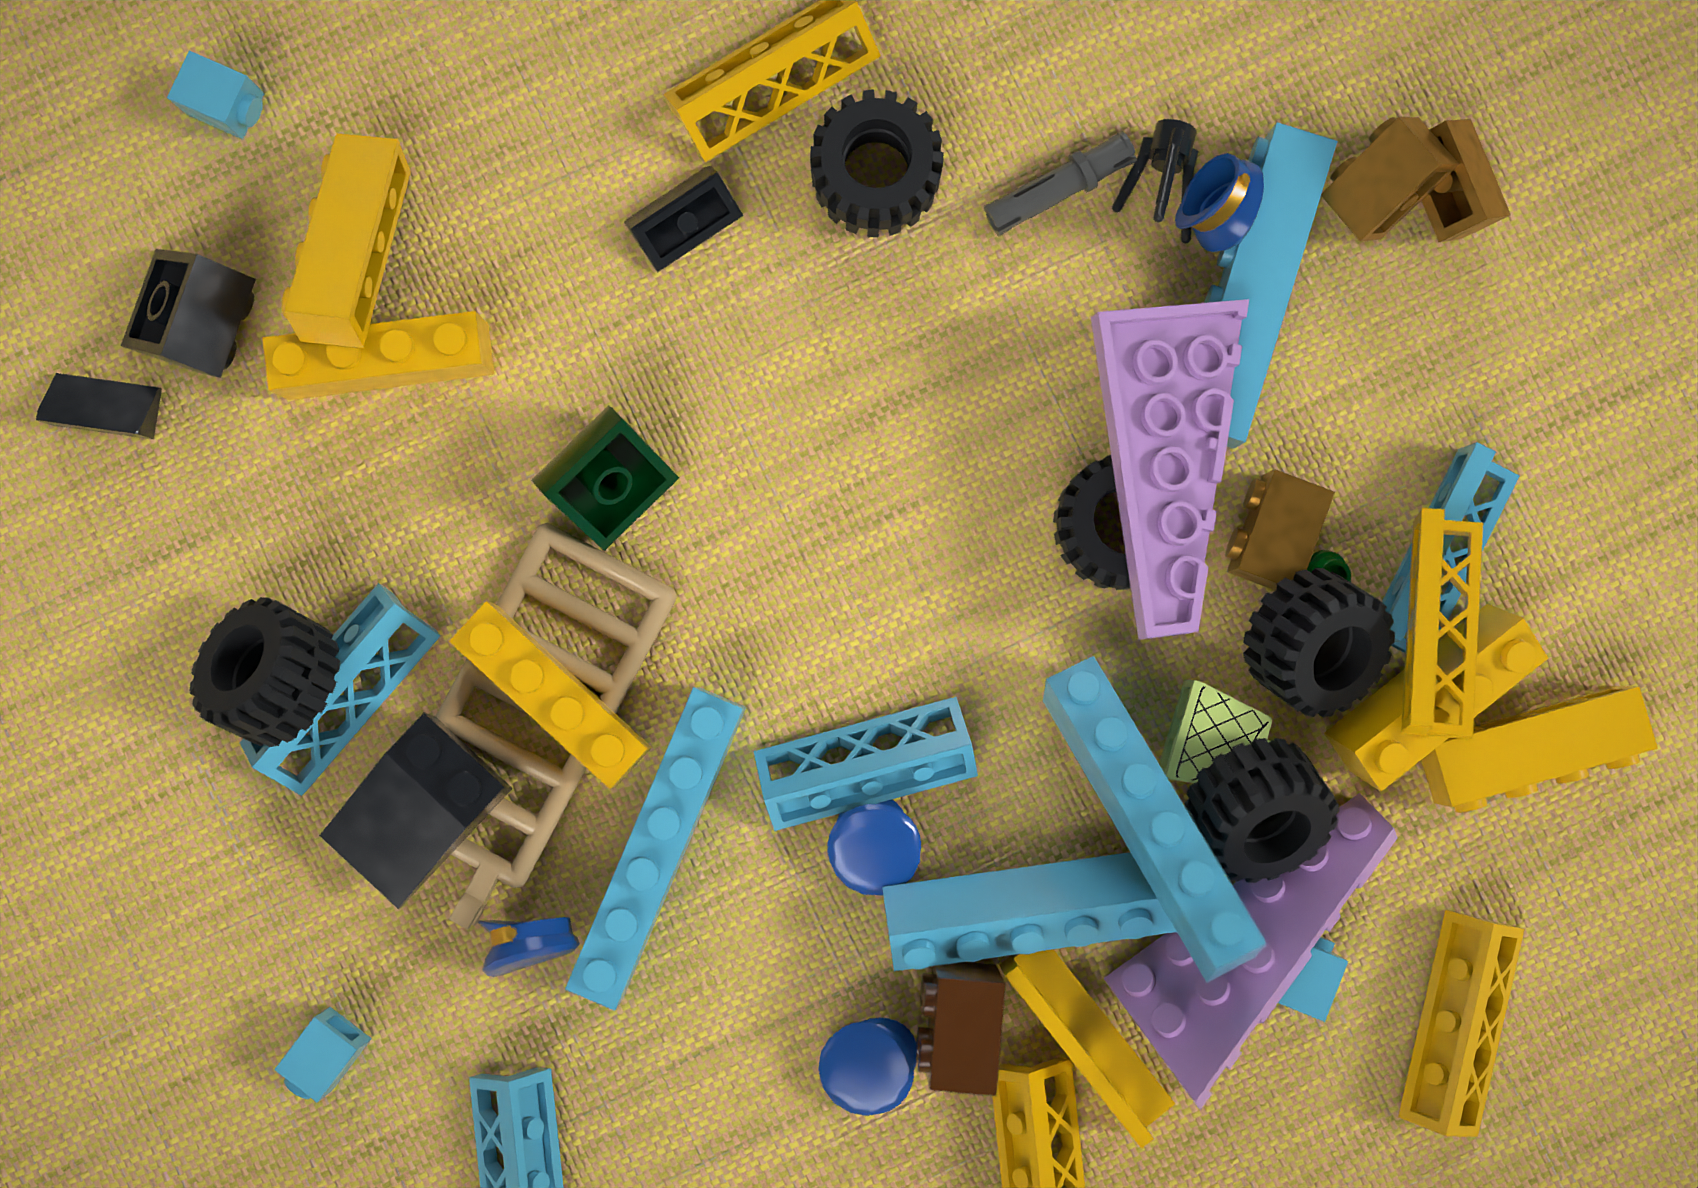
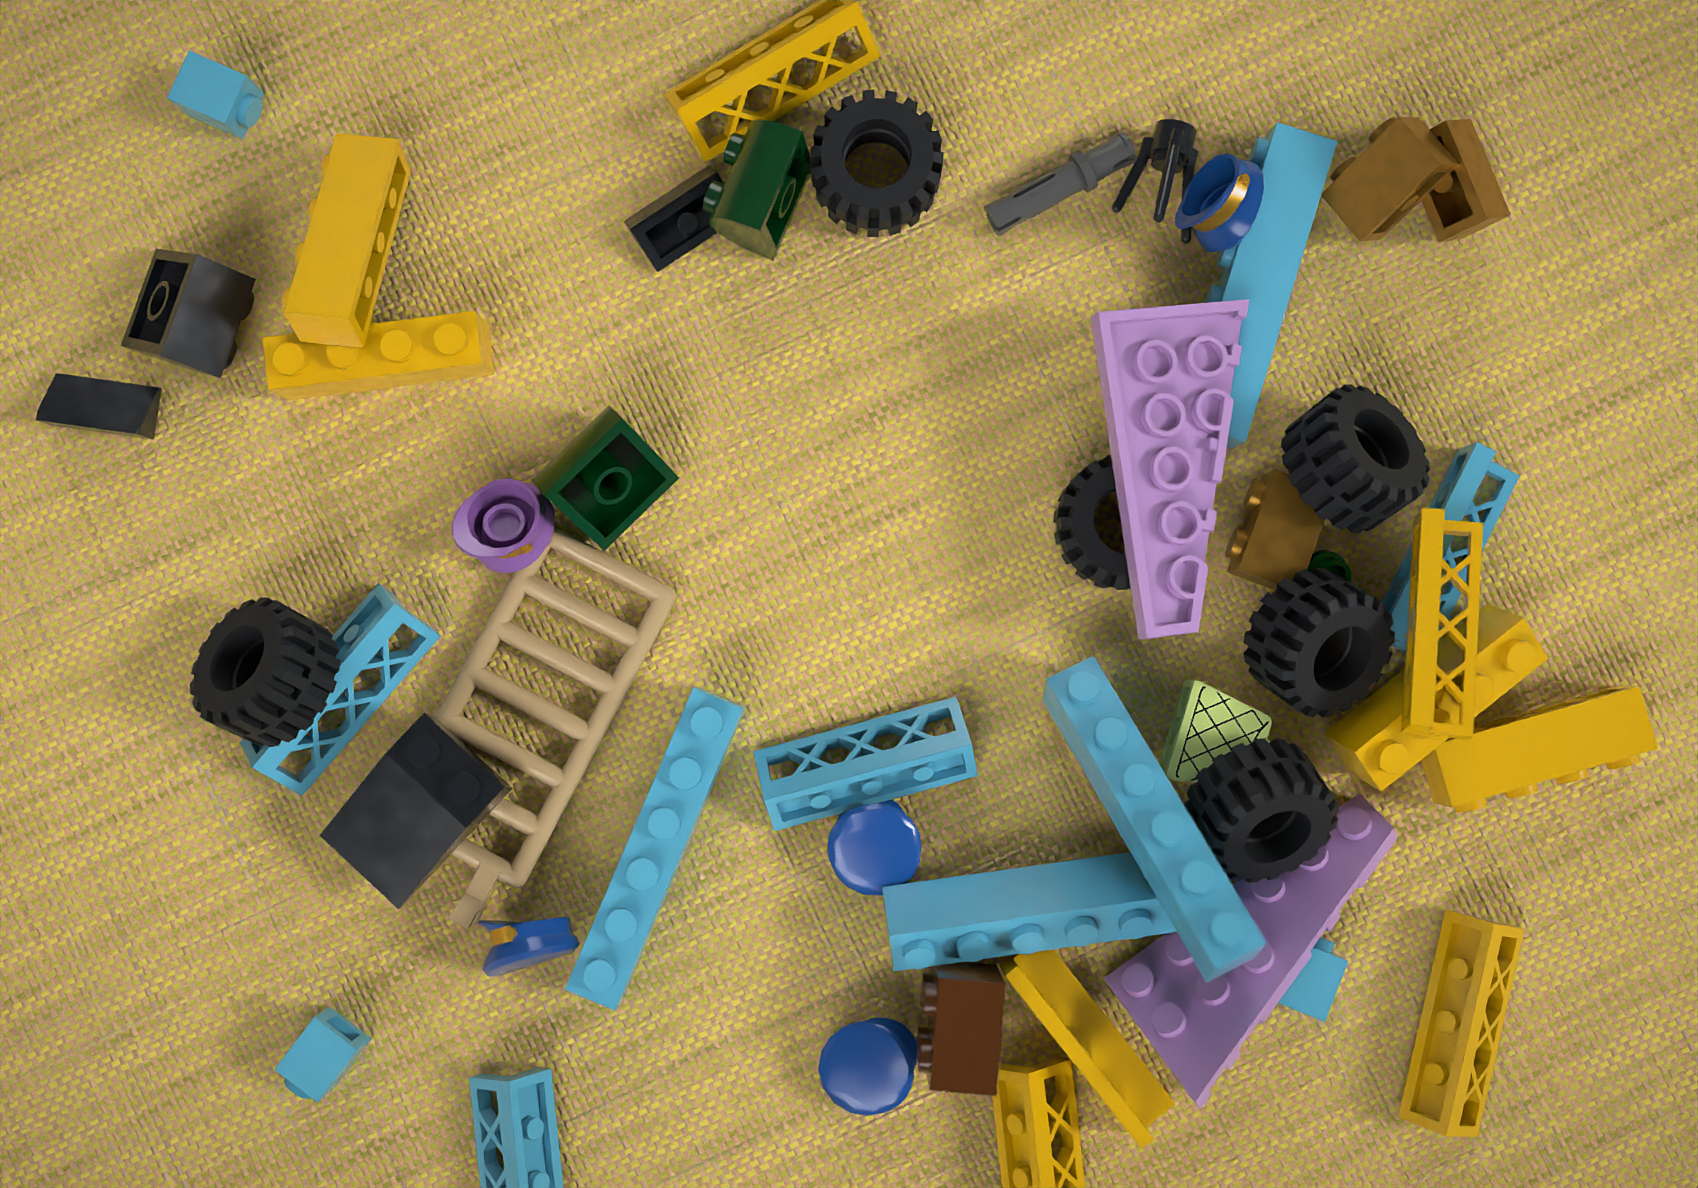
yellow brick [449,601,652,789] -> none
none -> medium lavender piece [452,478,555,573]
none -> dark green brick [703,120,811,261]
none -> black tyre [1281,384,1430,533]

